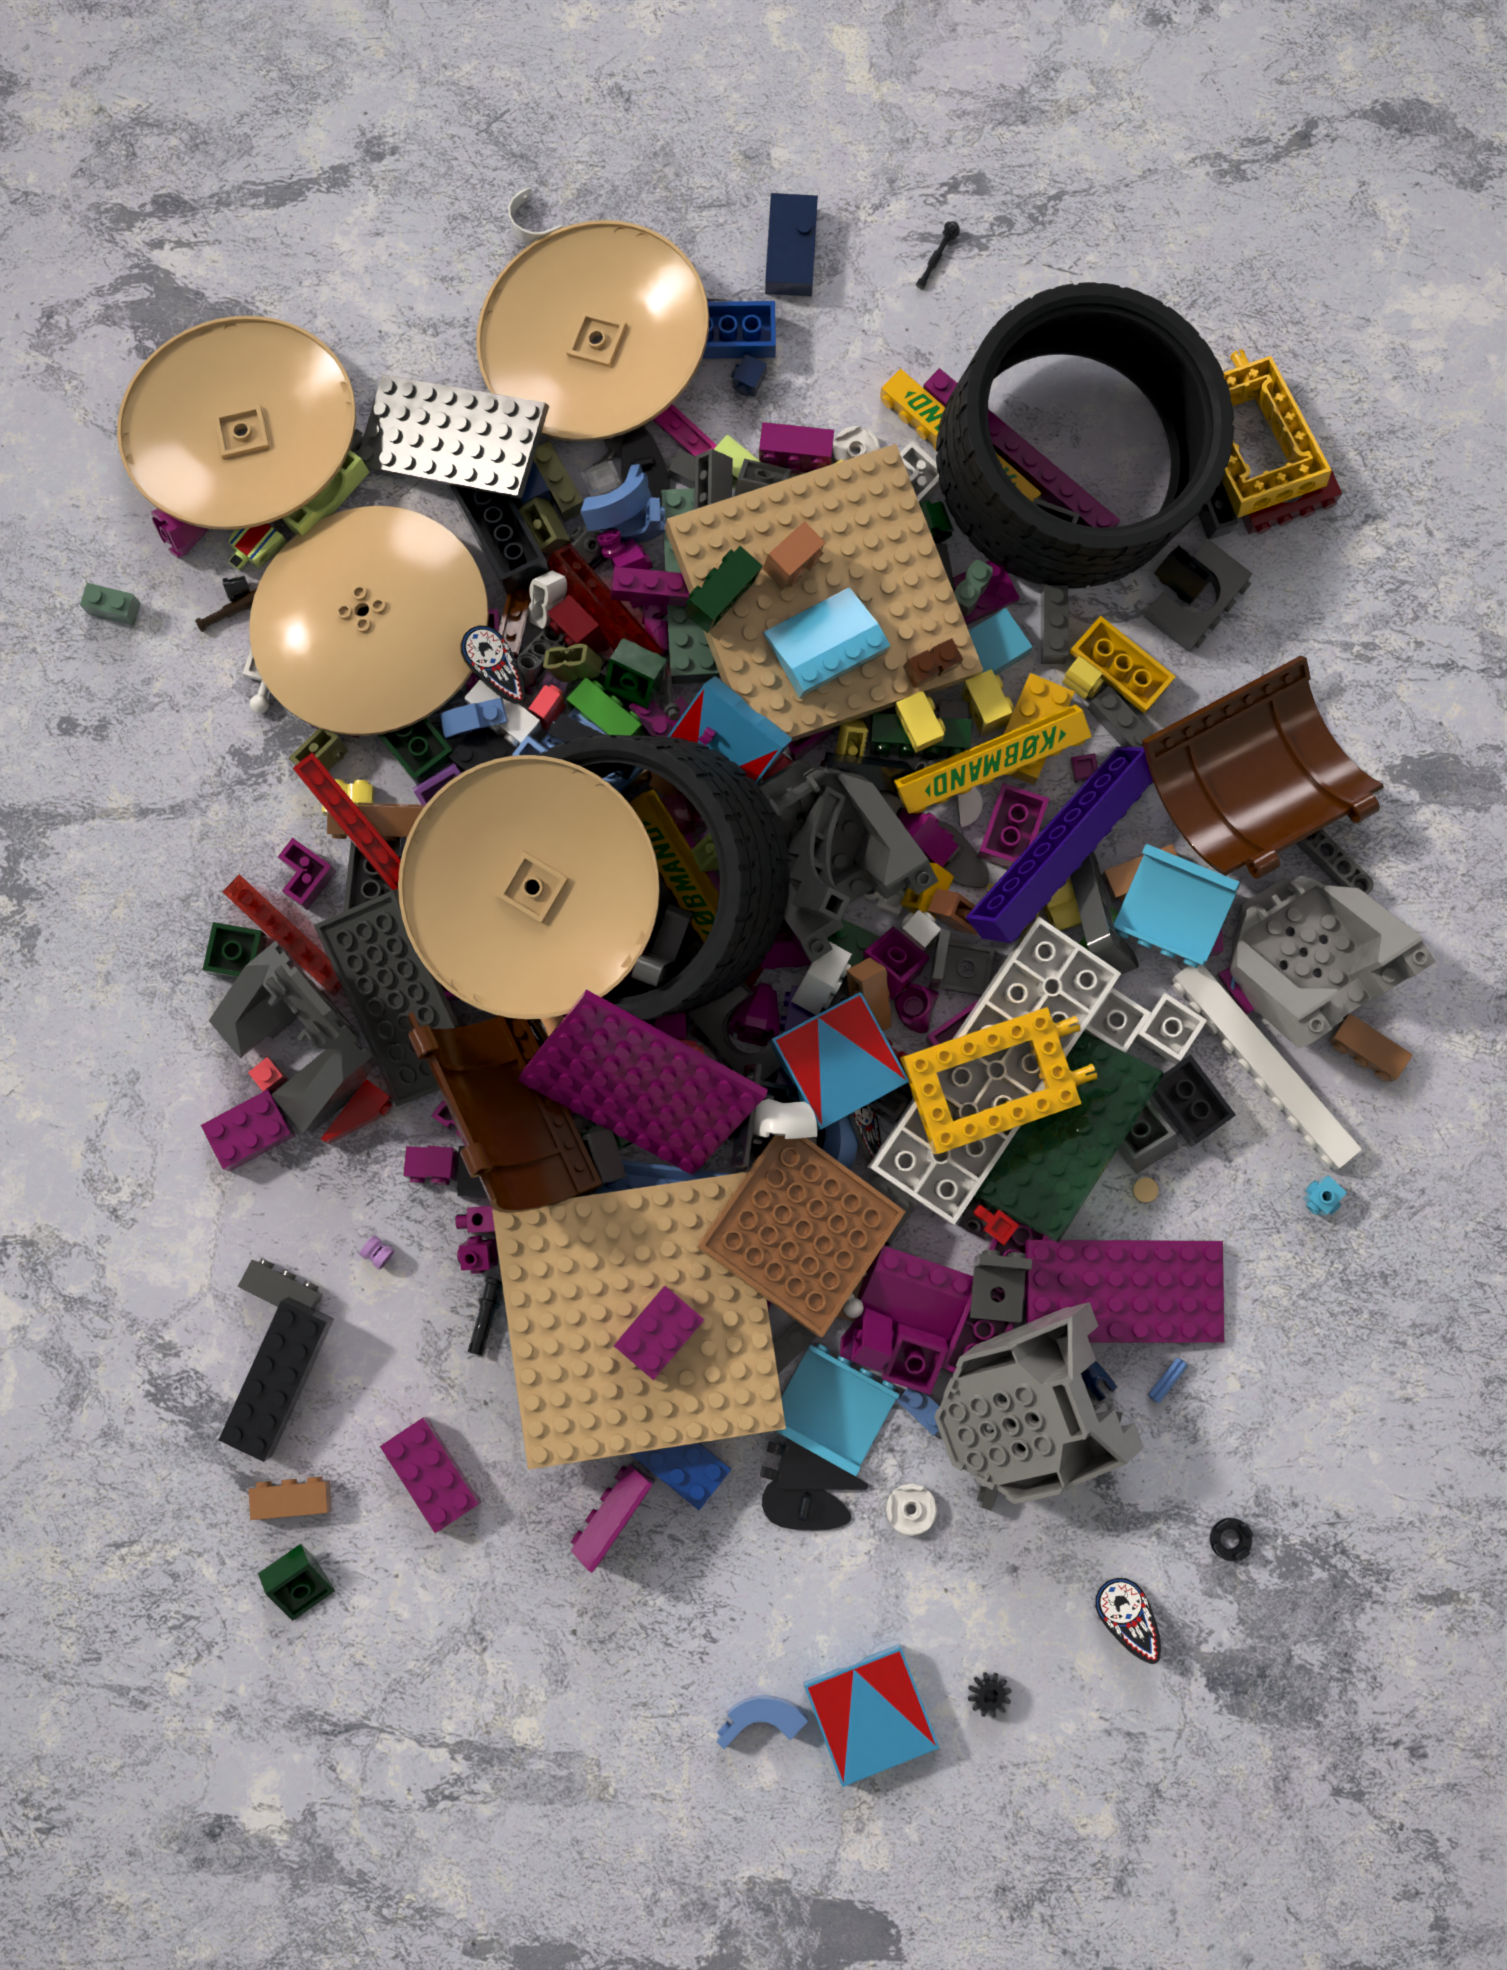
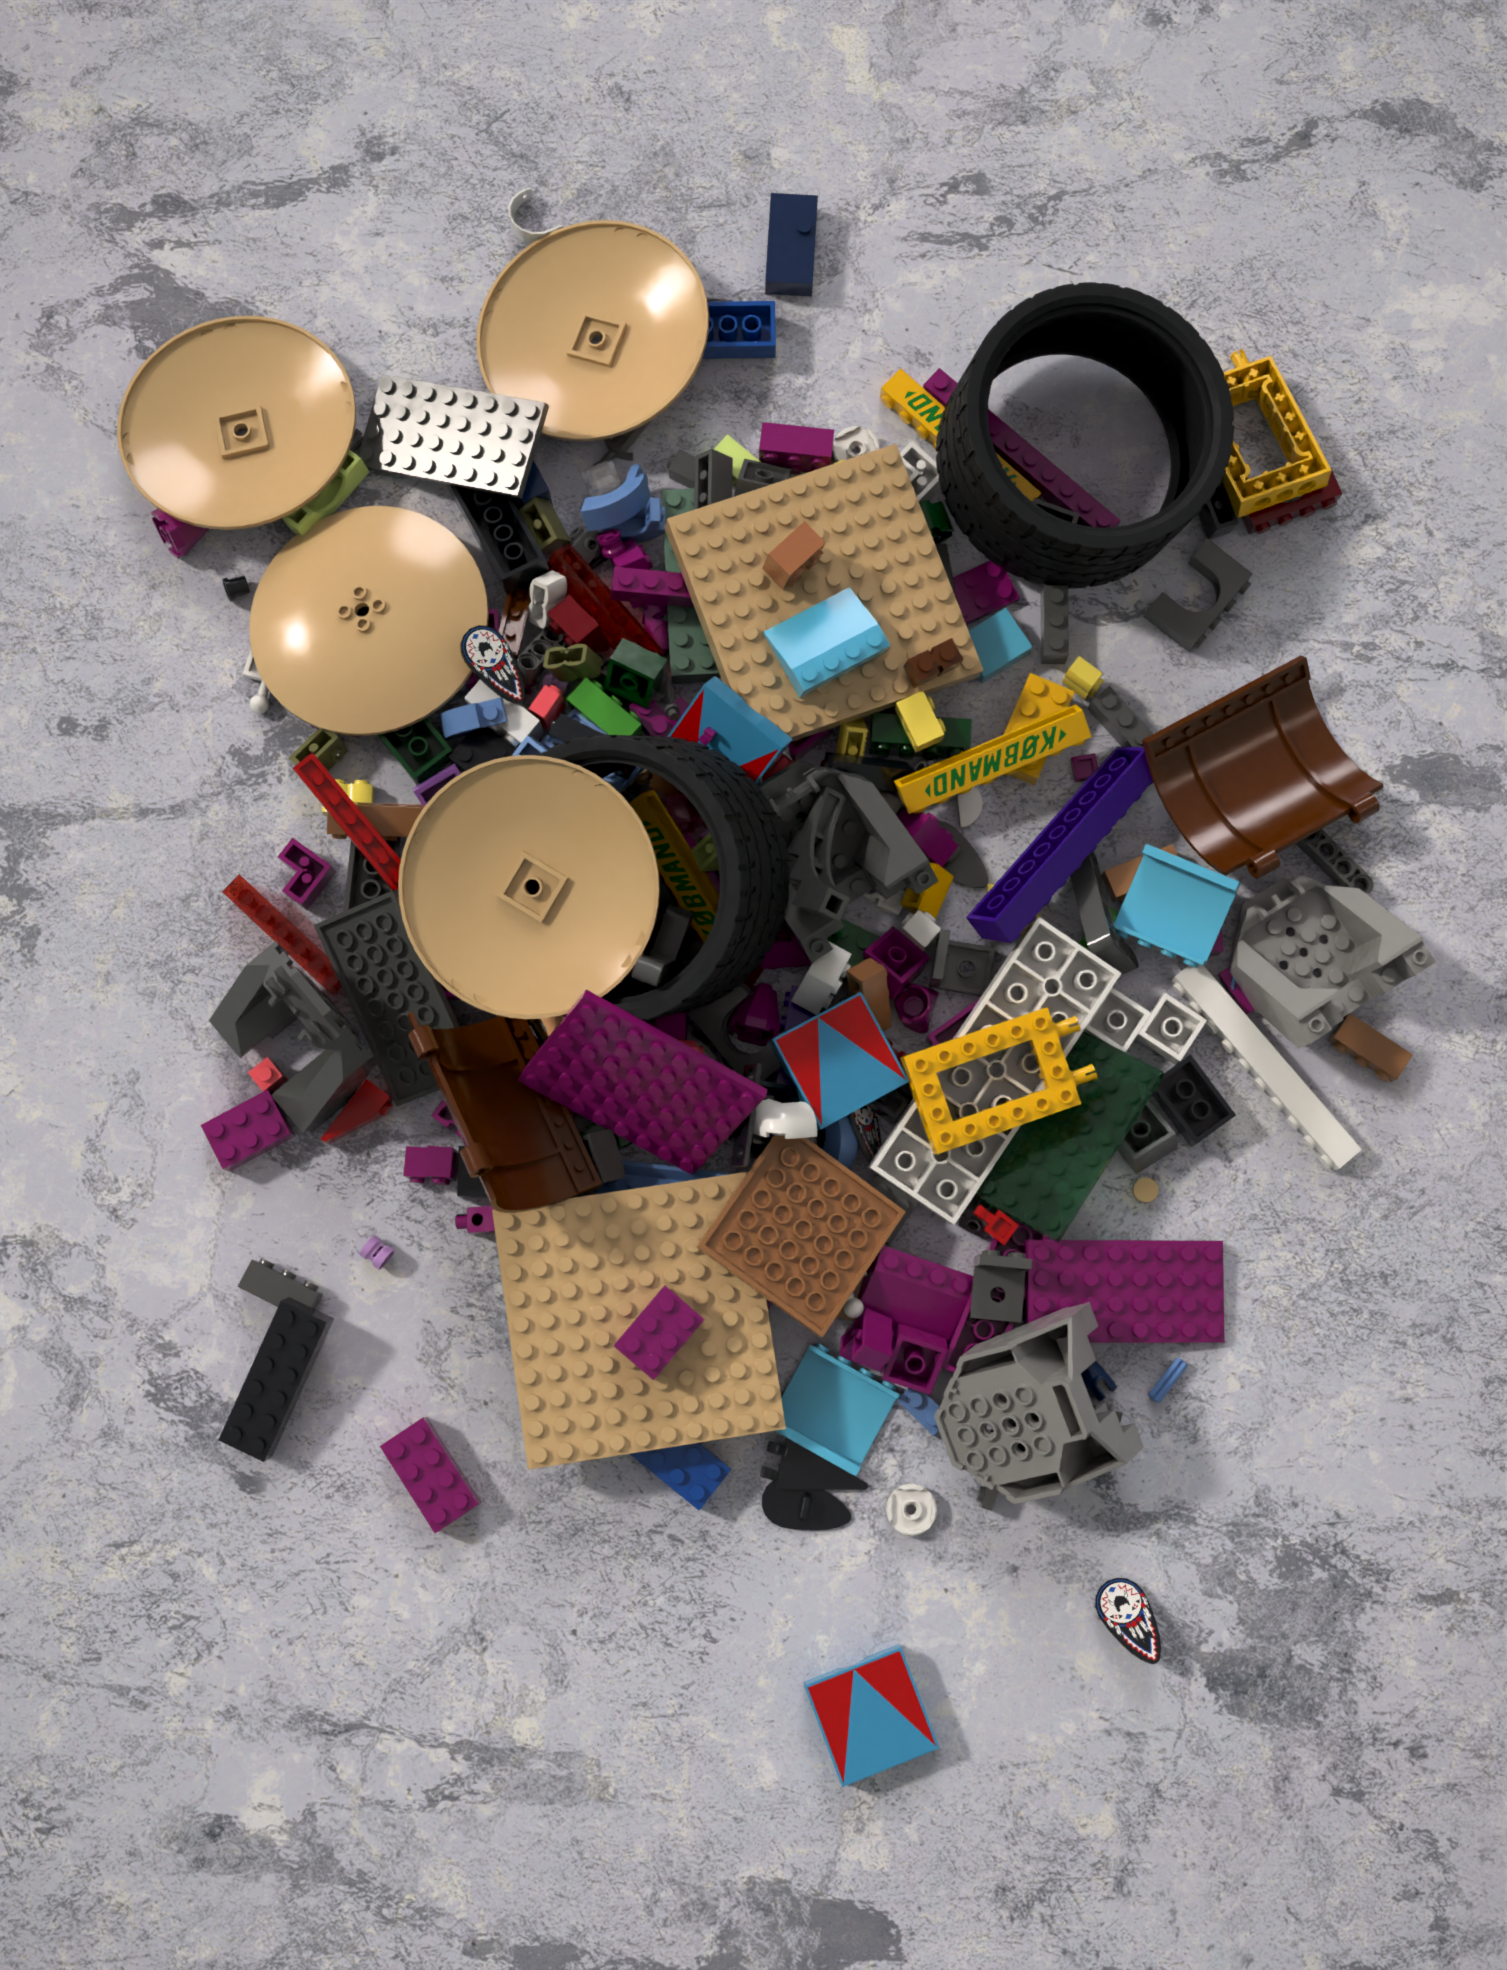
sand green brick [80,583,141,625] -> none
dark brown piece [195,588,257,632] -> none
dark green brick [202,922,267,980] -> none
torso [228,524,287,571] -> none
medium nougat brick [248,1476,332,1520] -> none
dark green slope [258,1544,335,1621] -> none
magenta brick [457,1236,498,1274] -> none
black pin [467,1277,503,1356] -> none
olive brick [534,441,584,522] -> none
magenta slope [570,1463,655,1573] -> none
black shield [621,425,670,502] -> none
dark pink plate [653,404,717,456] -> none
dark green brick [685,546,763,634] -> none
medium blue arch [717,1695,808,1749] -> none
dark blue brick [731,354,767,398] -> none
dark grey plate [773,1321,817,1374] -> none
black piece [916,221,960,289] -> none
nougat brick [927,889,978,936] -> none
dark grey brick [934,700,969,719] -> none
sand green brick [954,559,993,617] -> none
light yellow brick [961,669,1014,737] -> none
black gear [967,1672,1012,1718] -> none
magenta brick [977,783,1049,868] -> none
light yellow brick [1044,878,1082,931] -> none
yellow brick [1069,616,1176,714] -> none
black brick [1153,545,1215,605] -> none
black piece [1209,1518,1253,1561] -> none
medium azure brick [1303,1175,1347,1216] -> none

